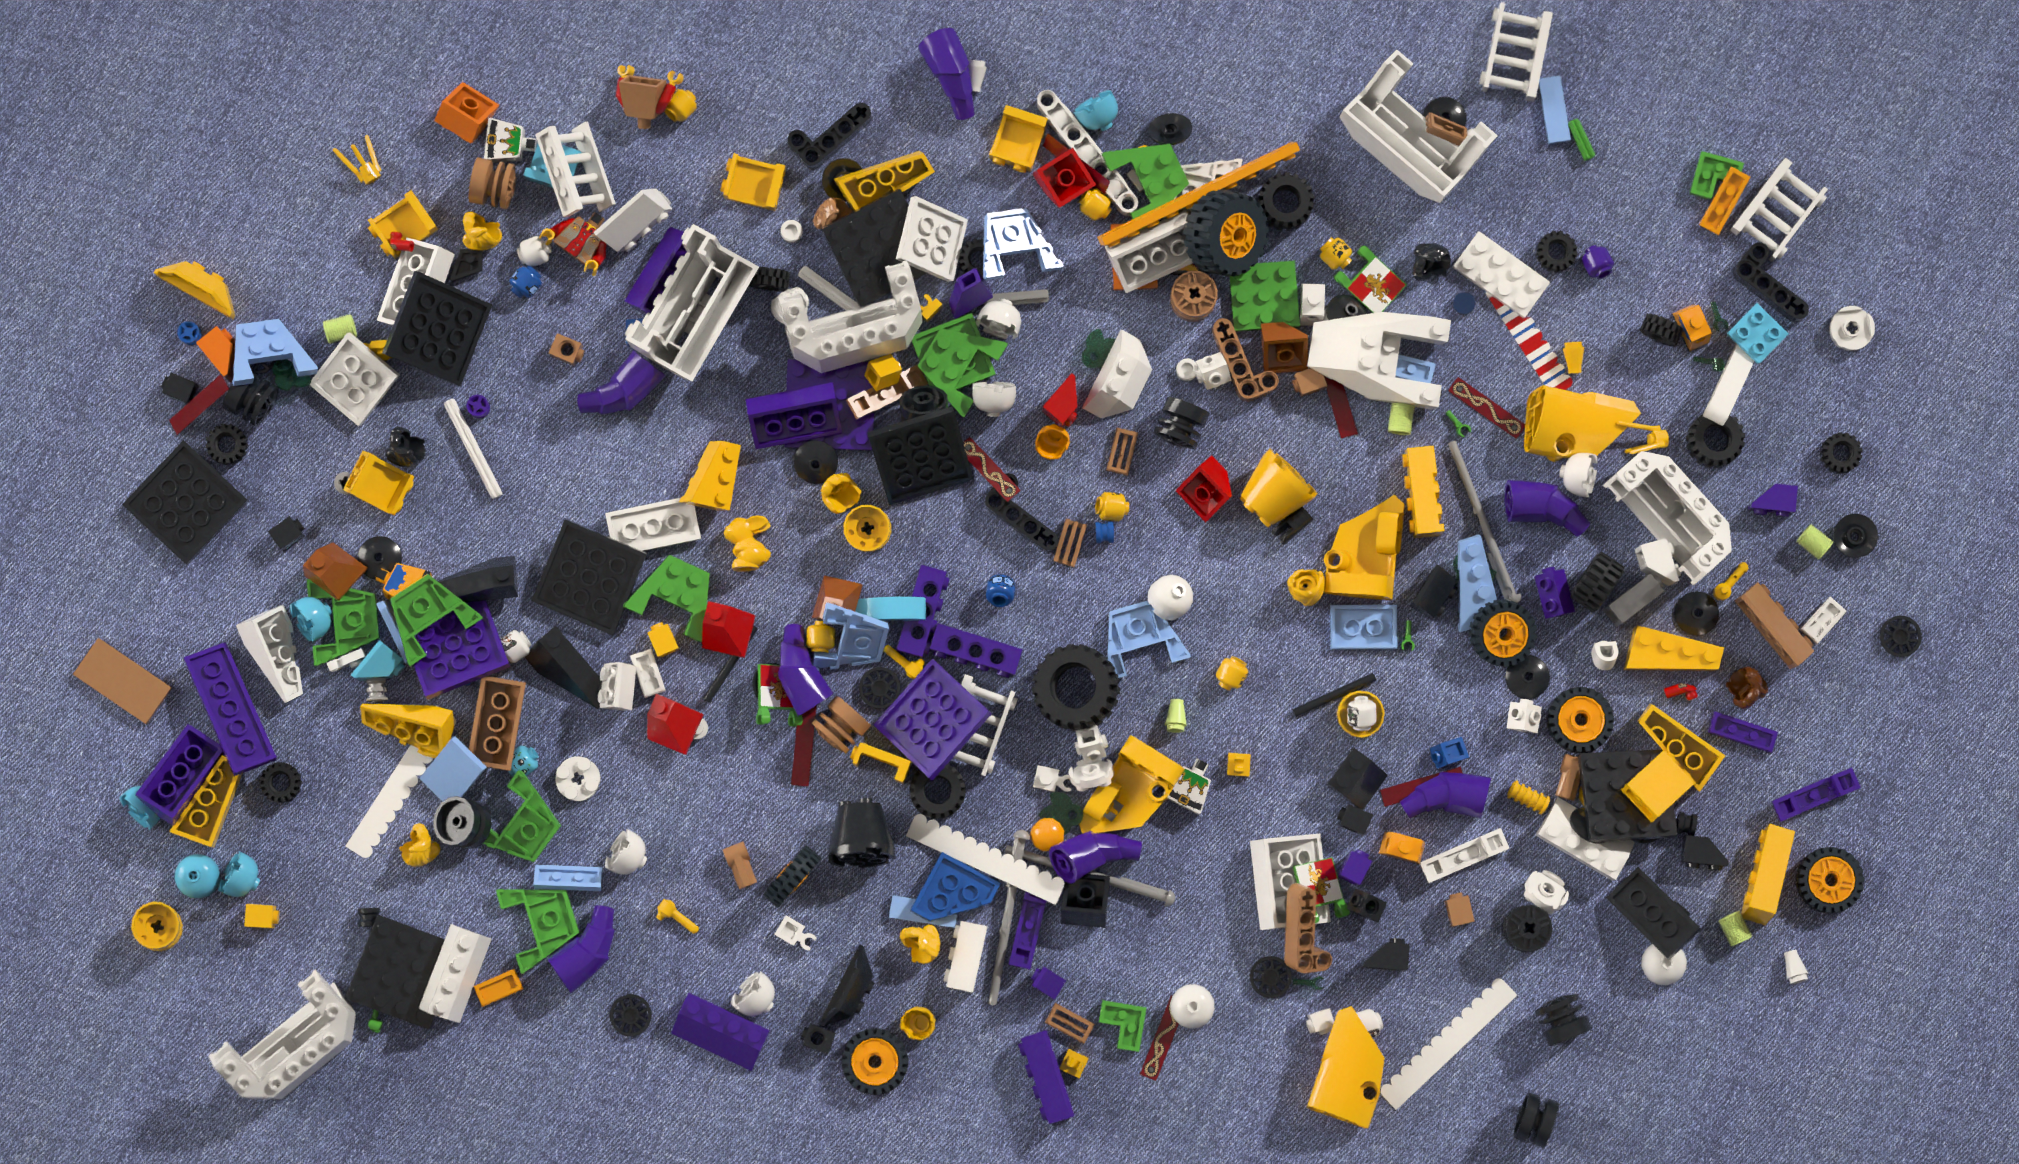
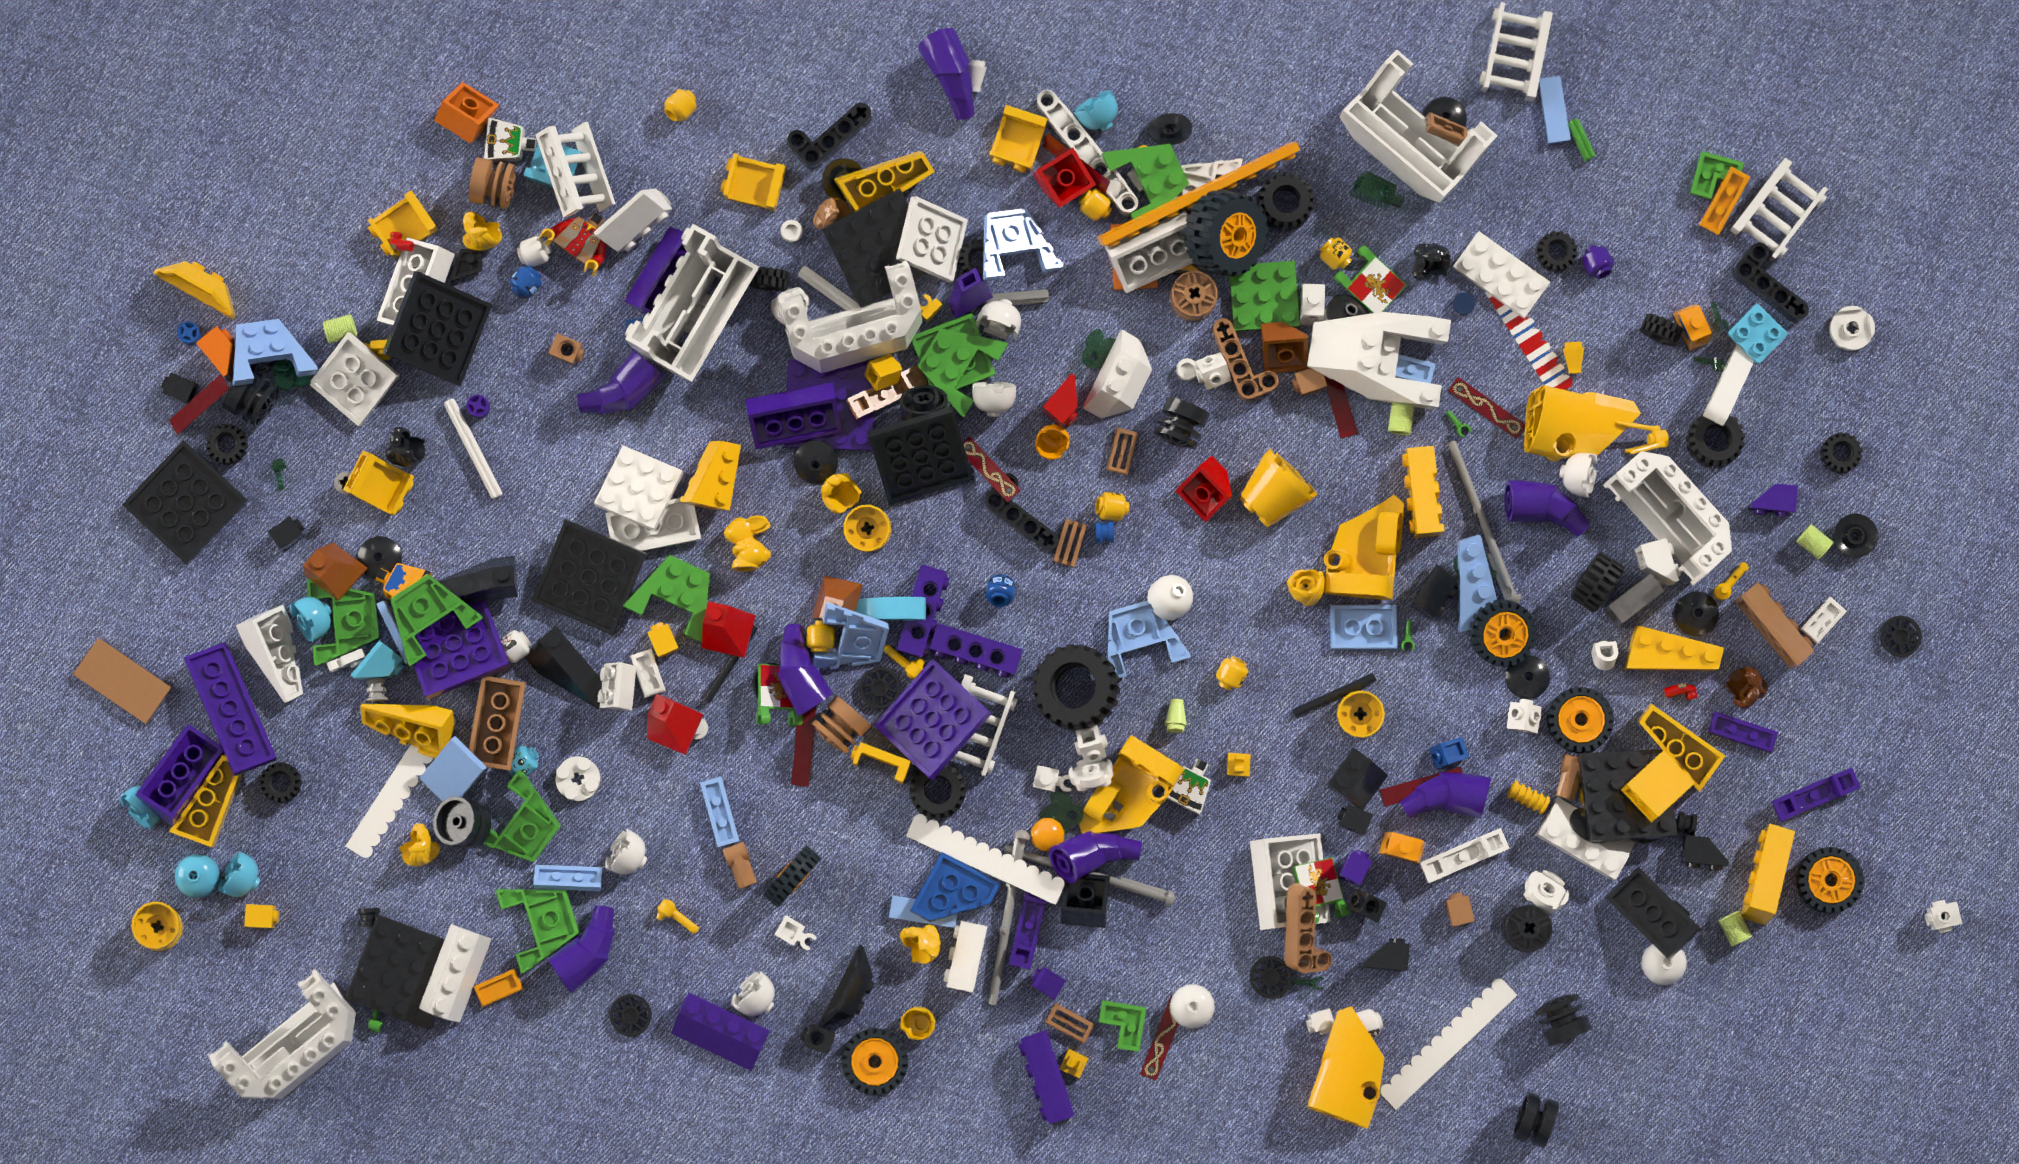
yellow plant [333,135,382,185] -> none
medium nougat torso [616,65,684,129] -> none
black cone [828,798,896,868] -> none
black hinge [1271,506,1314,545] -> none
white head [1347,696,1376,731] -> none
dark purple brick [1534,567,1575,619] -> none
white cone [1784,950,1809,984] -> none
none -> clear green hand [272,458,286,490]
none -> white plate [594,446,683,531]
none -> light blue plate [700,777,739,847]
none -> clear green torso [1349,171,1405,209]
none -> white brick [1925,900,1962,933]

